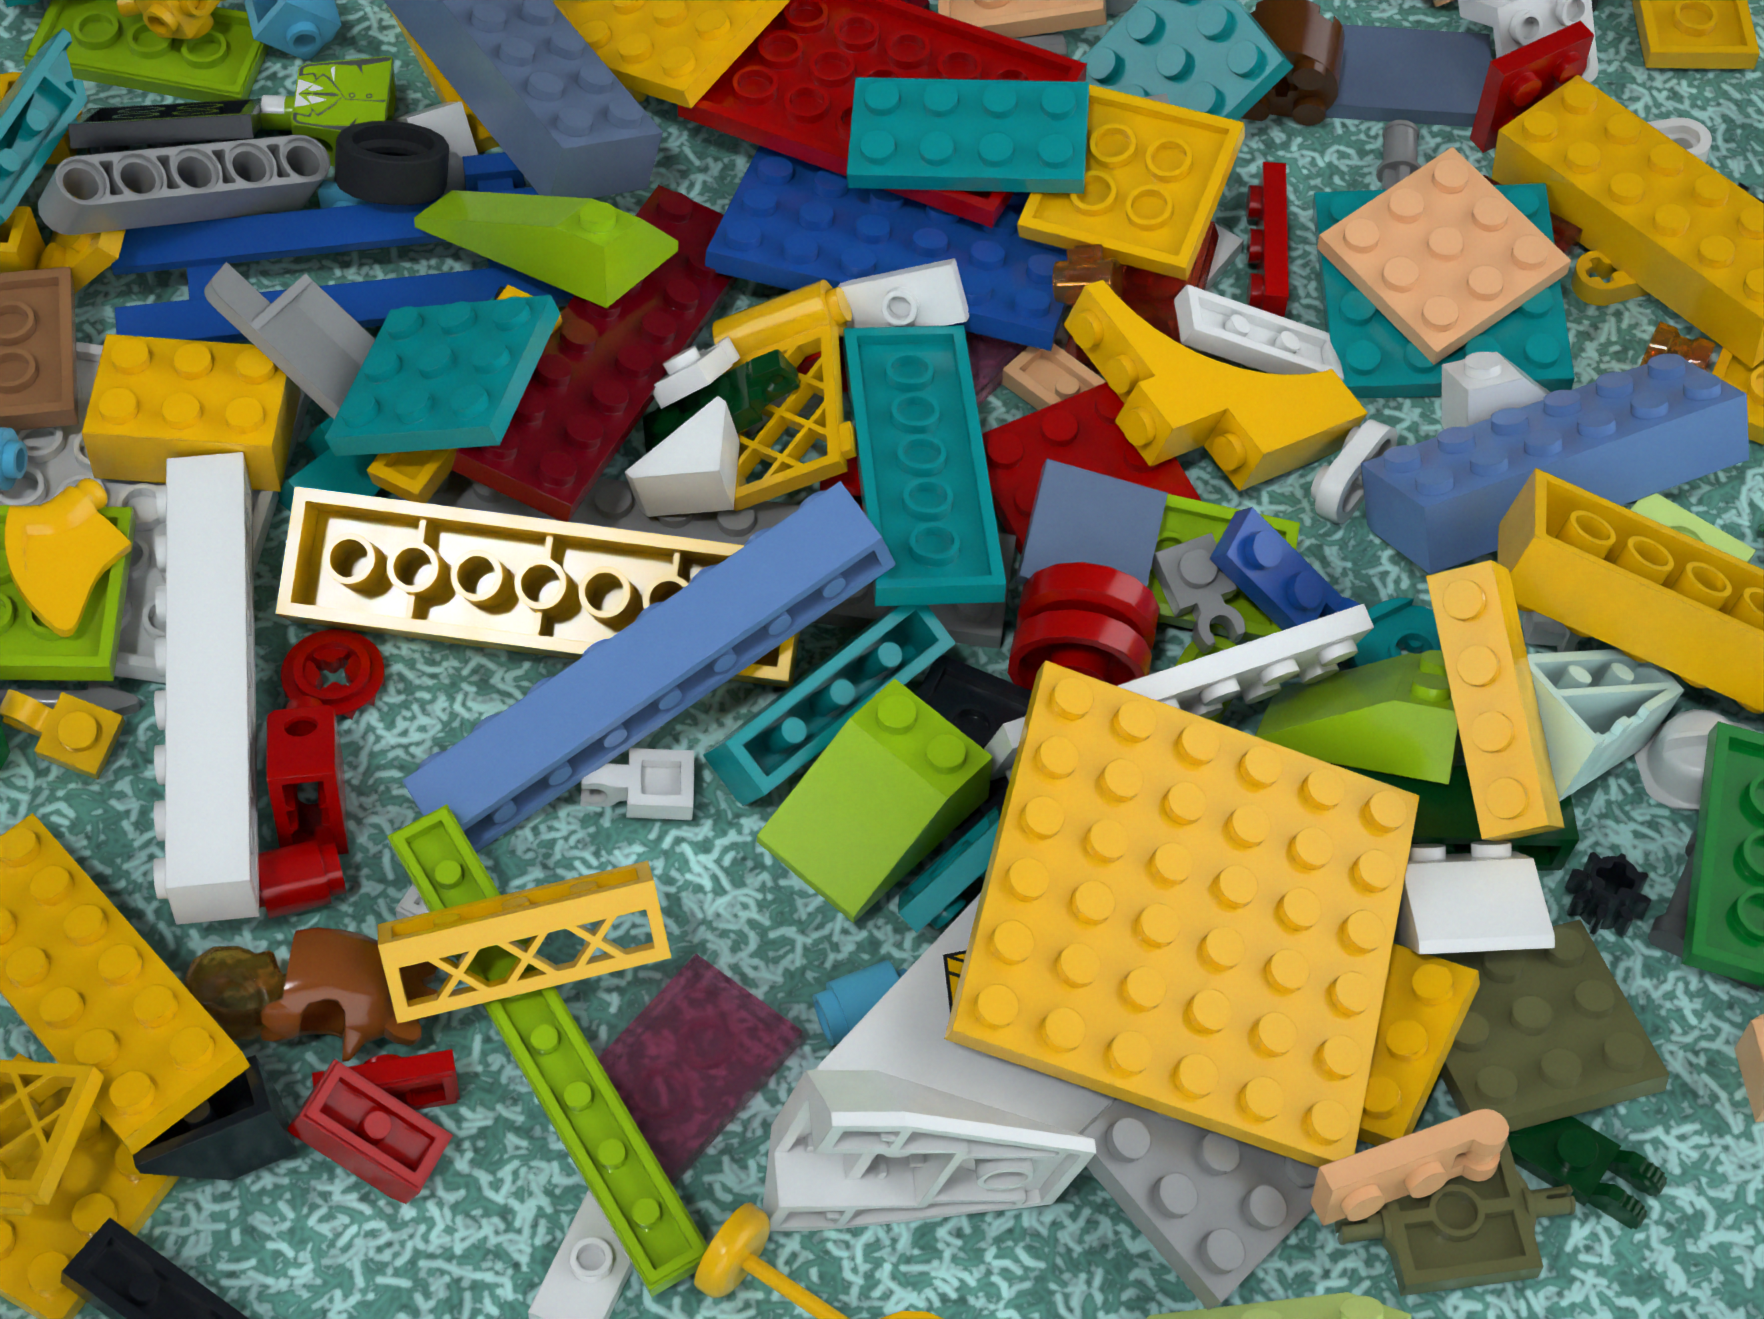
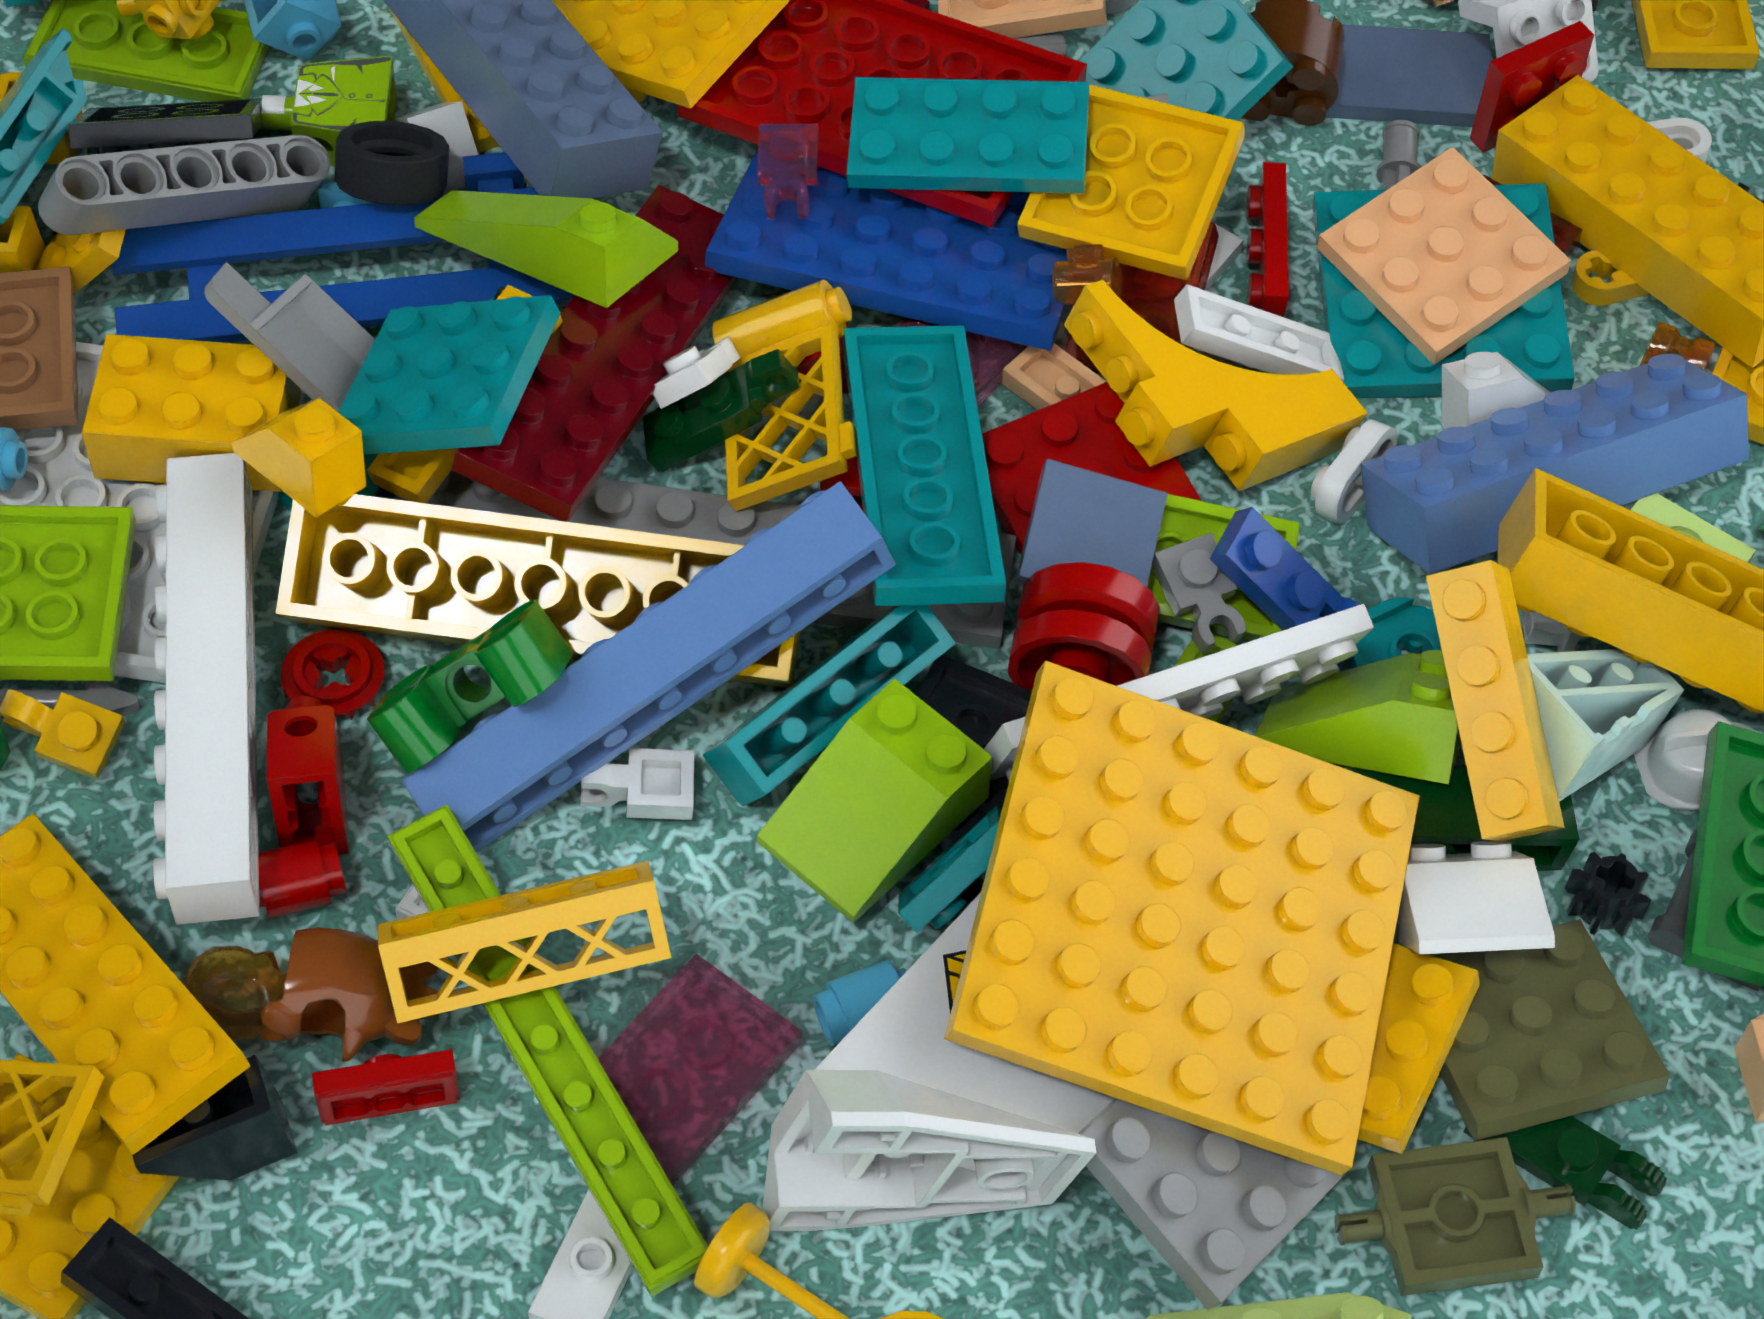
yellow arm [5,478,132,637] -> none
red slope [287,1059,453,1204] -> none
white slope [625,396,740,517] -> none
white plate [838,258,969,328] -> none
light nougat plate [1310,1109,1509,1226] -> none
none -> yellow slope [232,398,366,518]
none -> green beam [367,599,573,773]
none -> clear pink plate [757,123,819,219]

